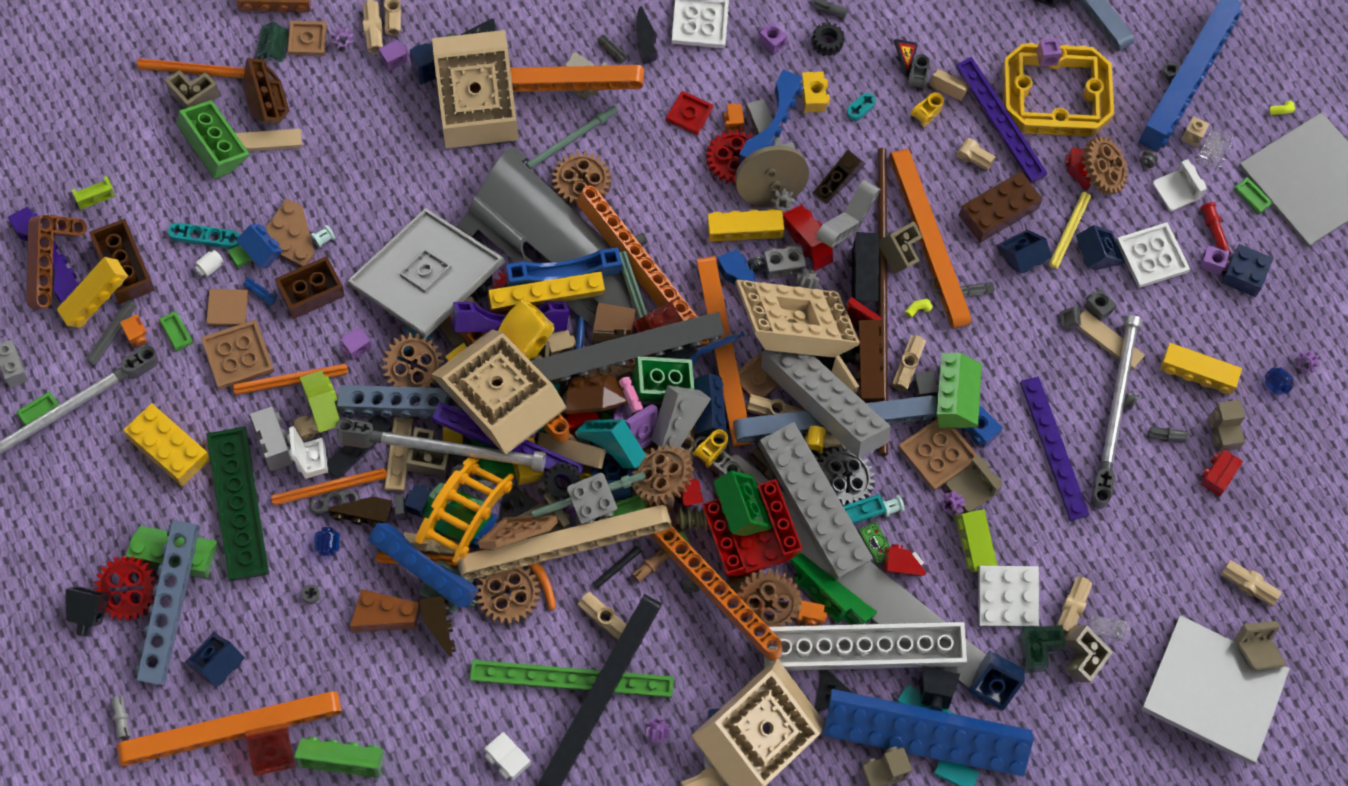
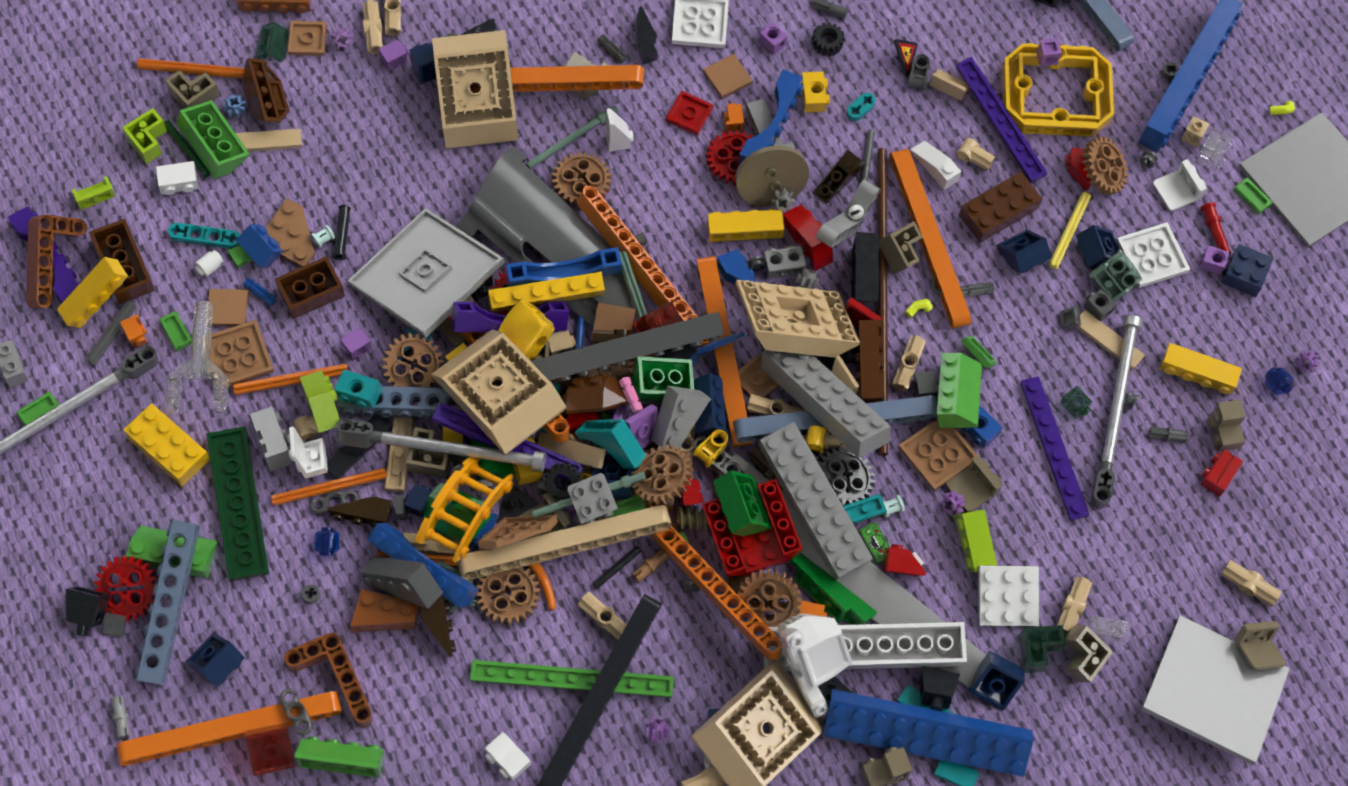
yellow piece [910,92,944,127] -> none
none -> flat silver tile [103,612,127,637]
none -> lime brick [122,108,167,164]
none -> white brick [156,161,199,195]
none -> dark green bar [164,120,210,178]
none -> clear piece [165,301,229,414]
none -> medium blue gear [223,94,247,118]
none -> dark grey piece [280,688,312,735]
none -> dark orange beam [284,633,373,727]
none -> black pin [332,205,351,260]
none -> teal brick [334,370,383,409]
none -> dark grey wedge [359,556,443,609]
none -> white slope [606,109,634,152]
none -> medium nougat tile [703,54,753,99]
none -> white helmet [776,613,852,717]
none -> white hinge [848,204,864,220]
none -> dark grey piece [860,130,875,184]
none -> white slope [910,140,961,190]
none -> bright green tile [961,336,997,369]
none -> brick [1060,386,1093,420]
none -> sand green slope [1089,249,1142,302]

